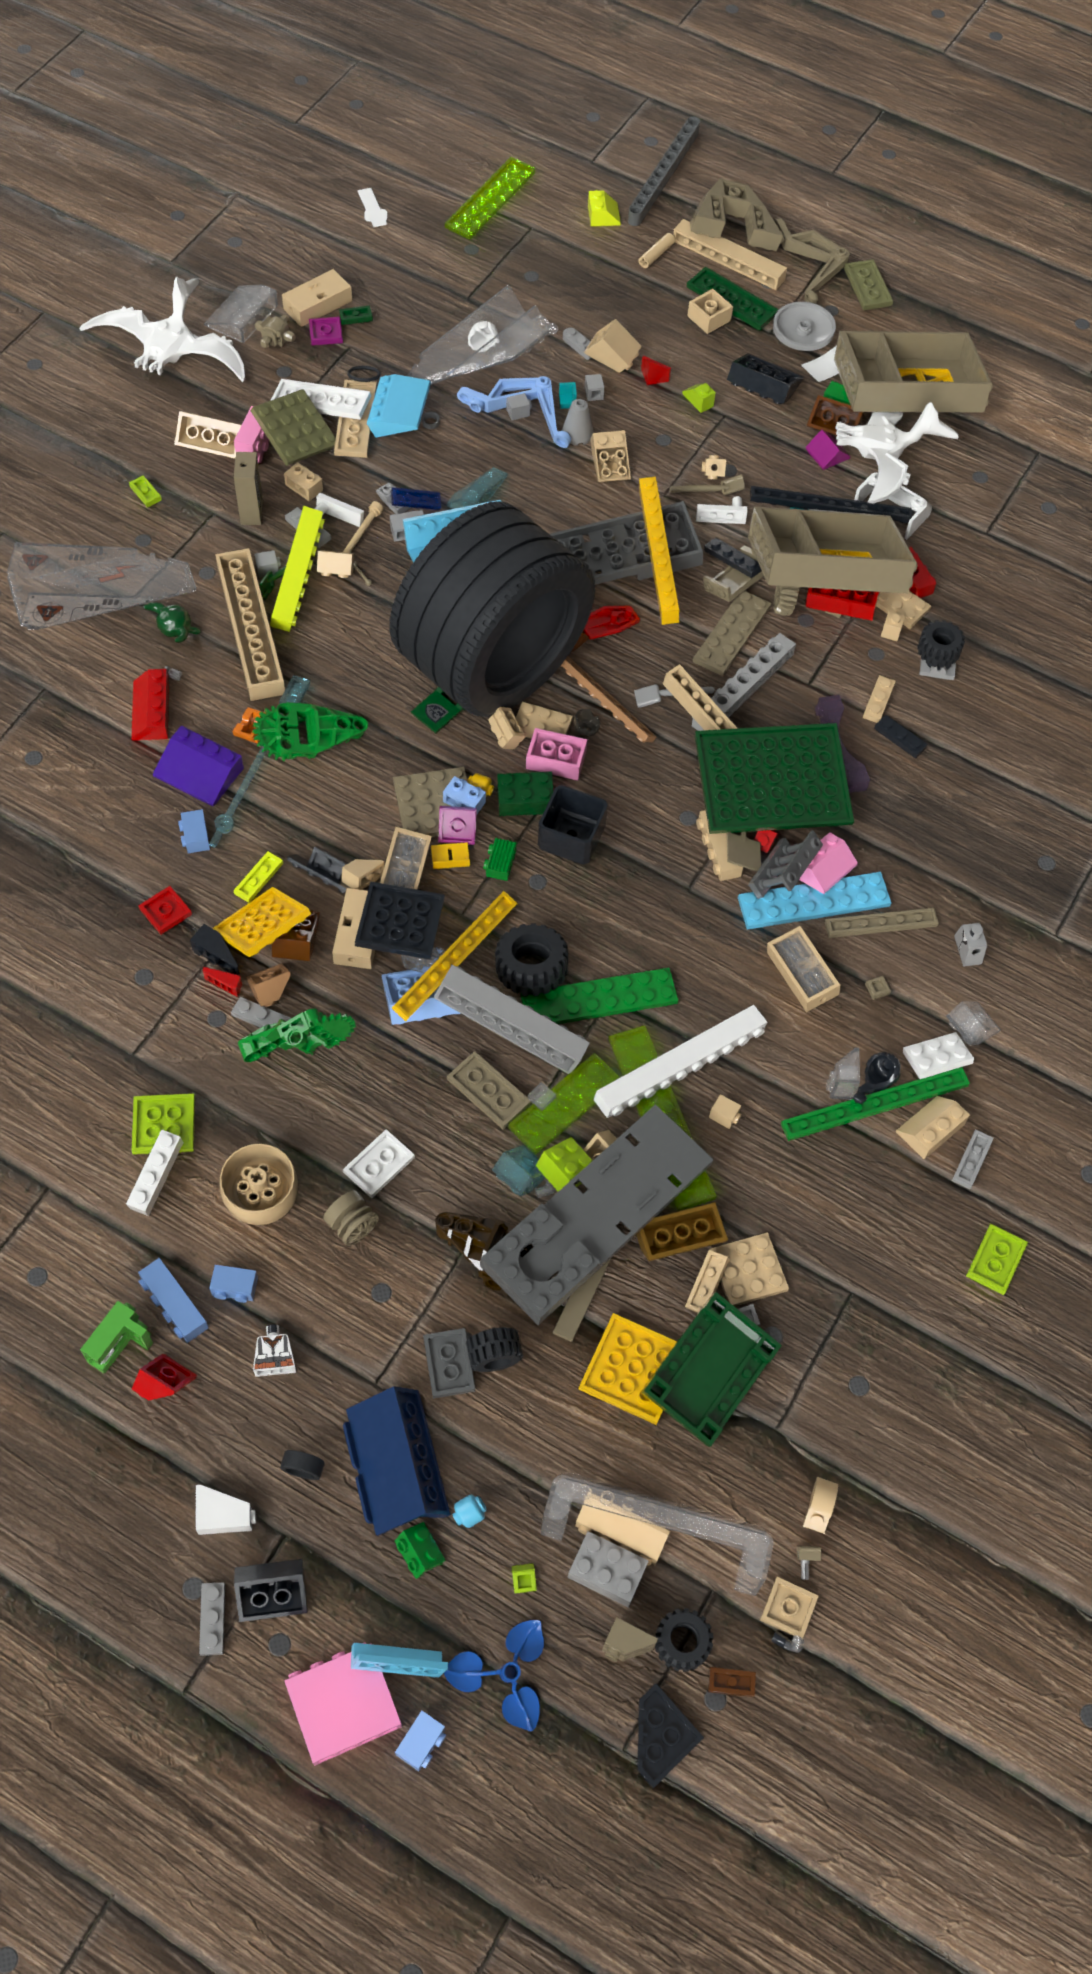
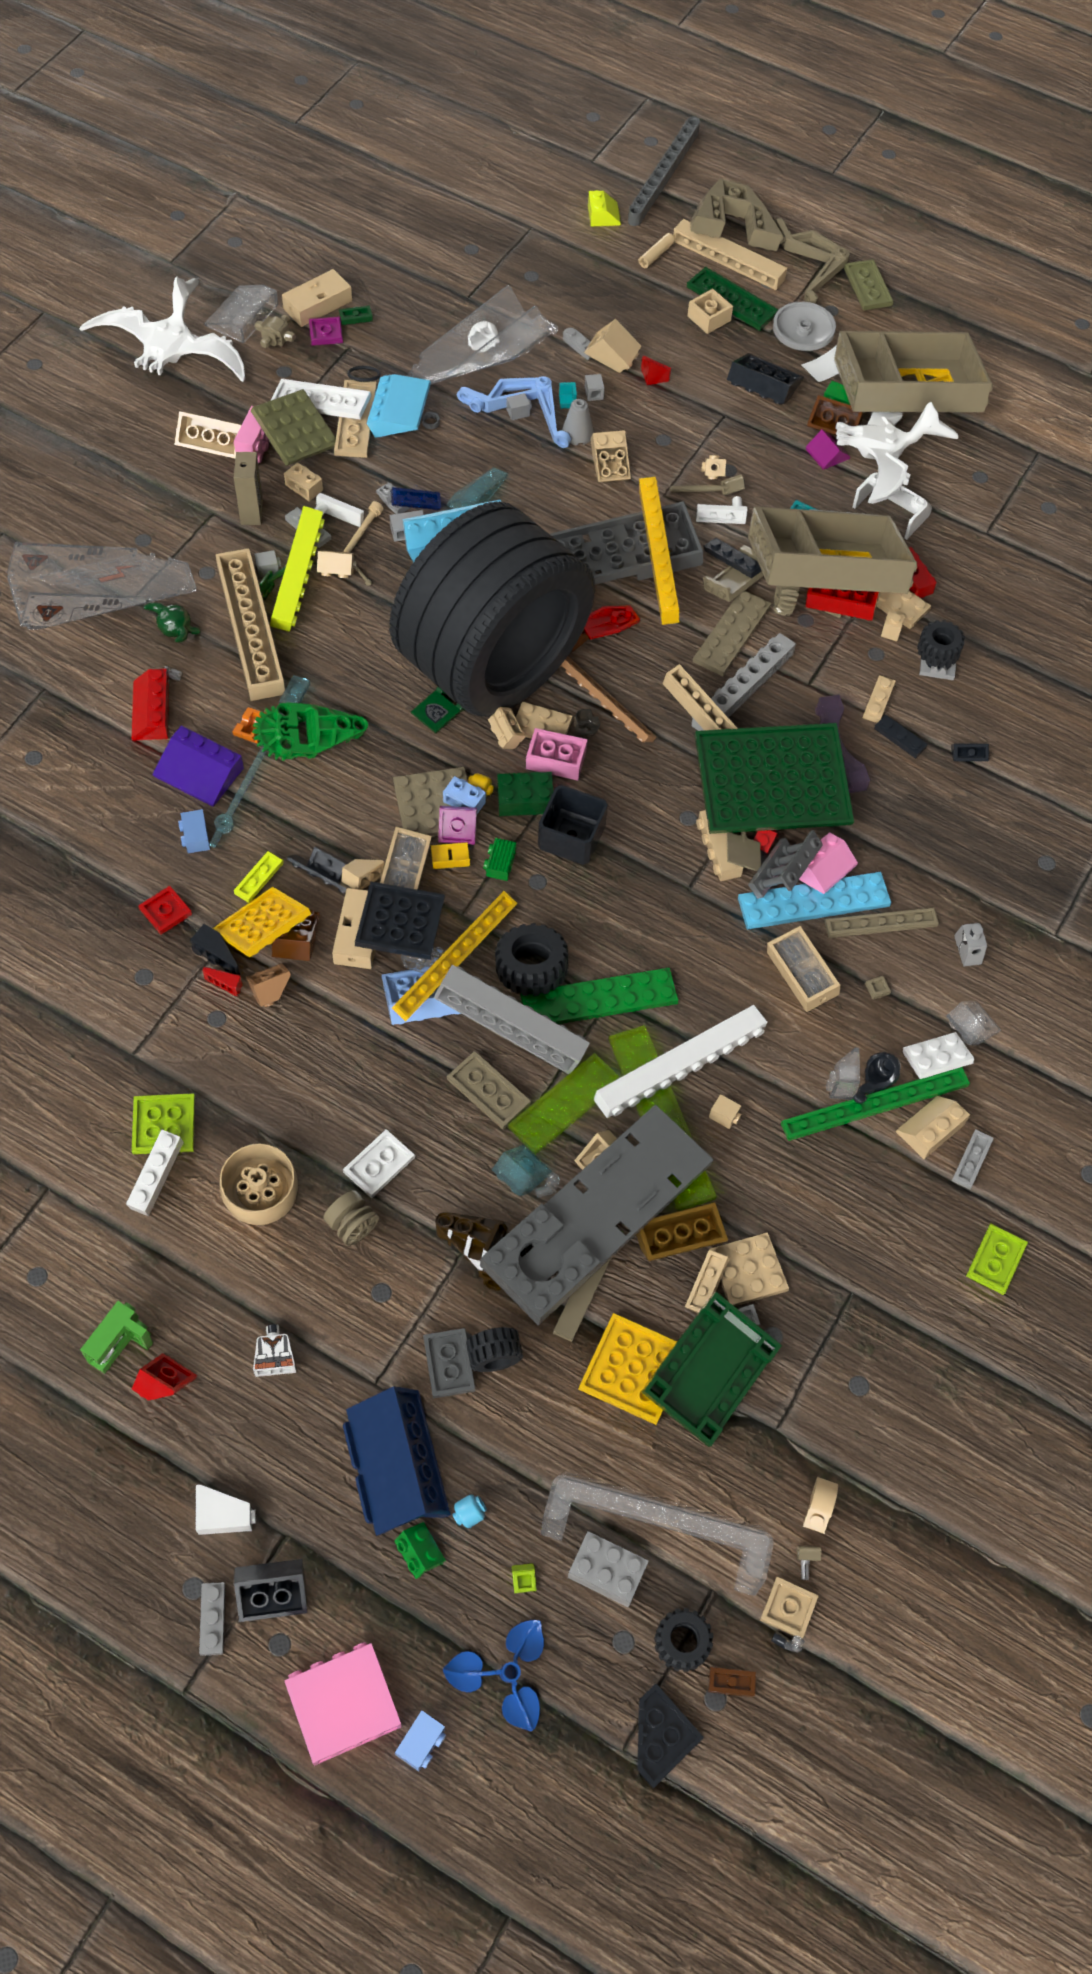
lime plate [129,475,162,508] -> none
medium blue brick [138,1258,208,1343] -> none
medium blue brick [209,1265,258,1303] -> none
light grey plate [231,997,291,1028] -> none
green connector [238,1009,356,1062] -> none
black tyre [280,1450,325,1480] -> none
medium azure fence [351,1643,448,1677] -> none
white sticker [357,188,387,227] -> none
clear neon green plate [445,157,535,240] -> none
clear plate [528,1082,556,1111] -> none
lime brick [535,1137,593,1192] -> none
tan slope [575,1492,670,1566] -> none
dark tan slope [602,1617,658,1662] -> none
light grey piece [634,684,715,708] -> none
lime slope [682,383,716,413] -> none
black plate [750,486,913,523] -> none
none -> black slope [951,744,989,762]

